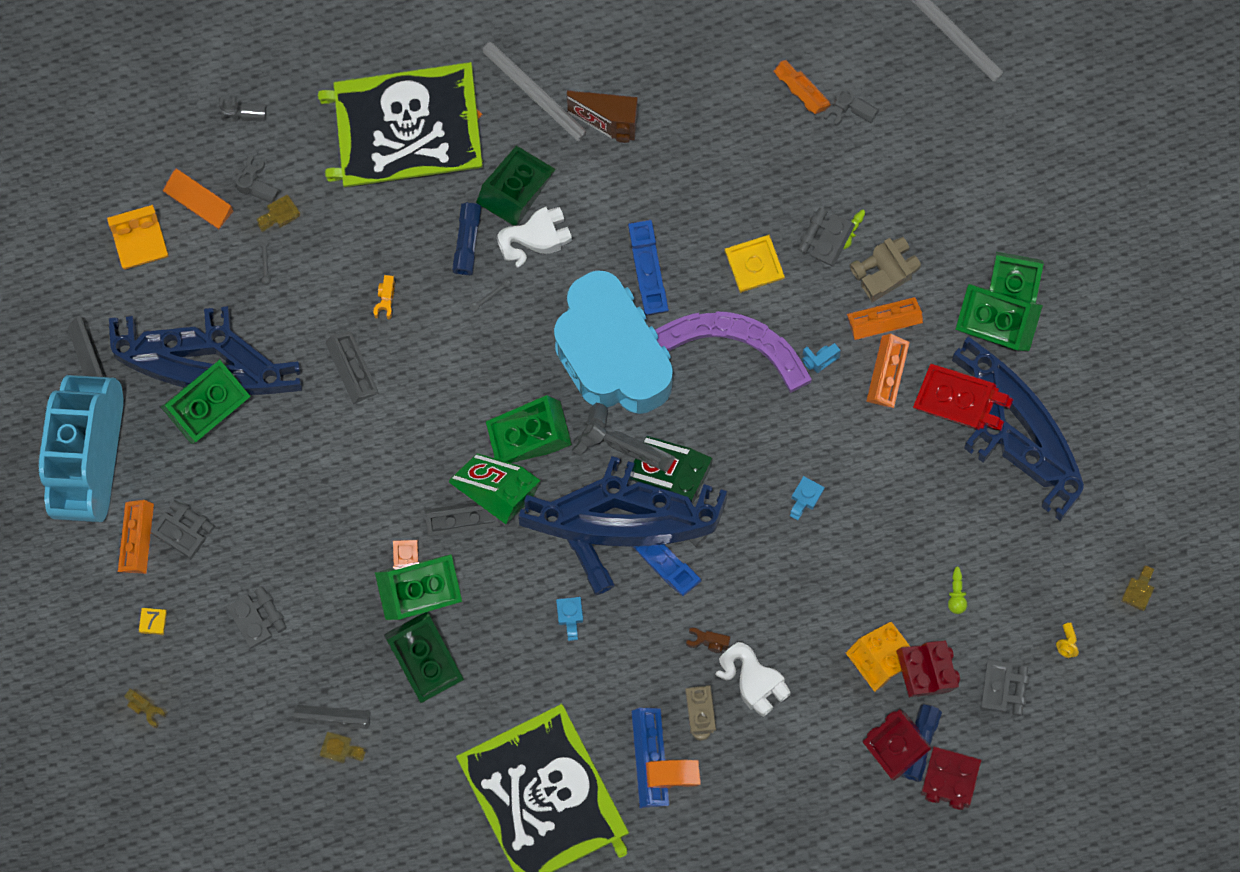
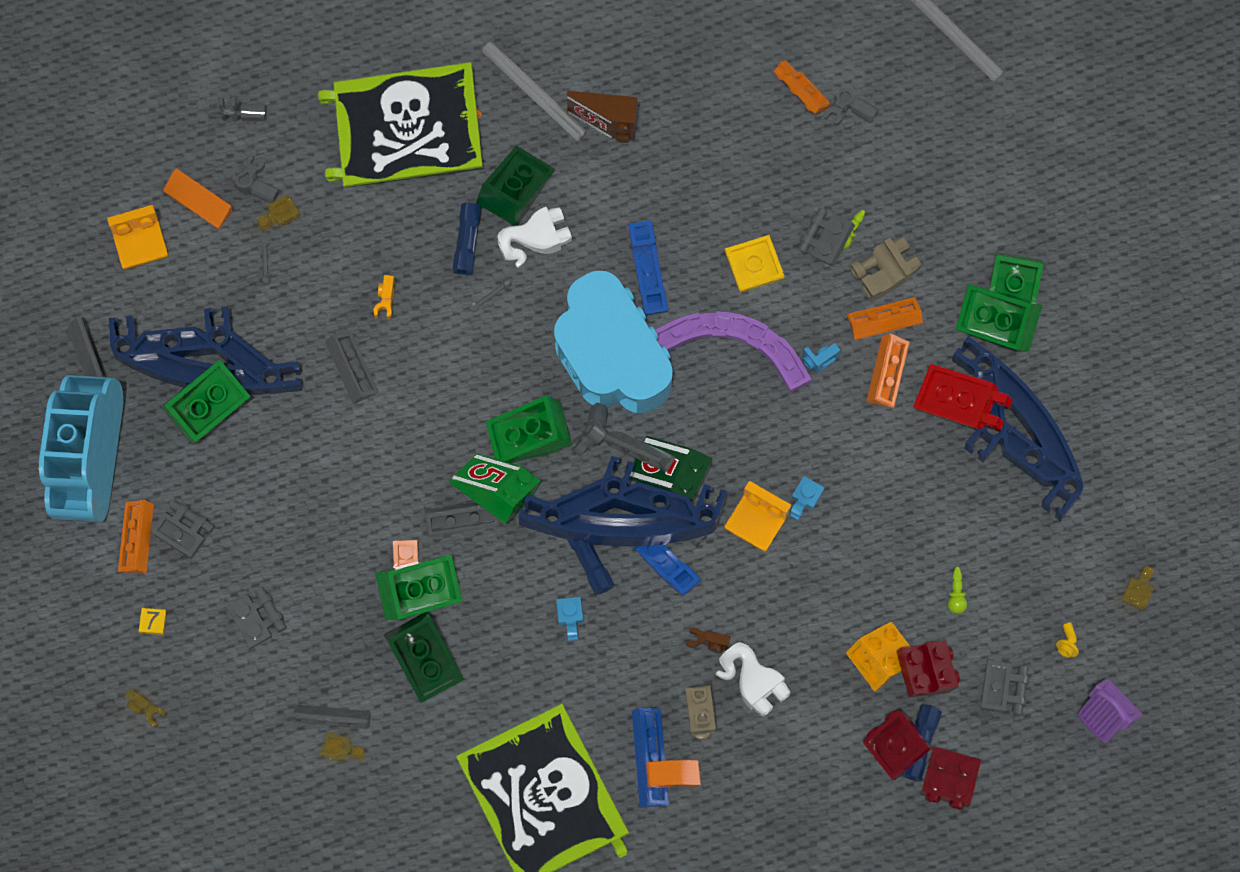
none -> light orange bracket [725,481,791,552]
none -> medium lavender piece [1078,679,1143,743]

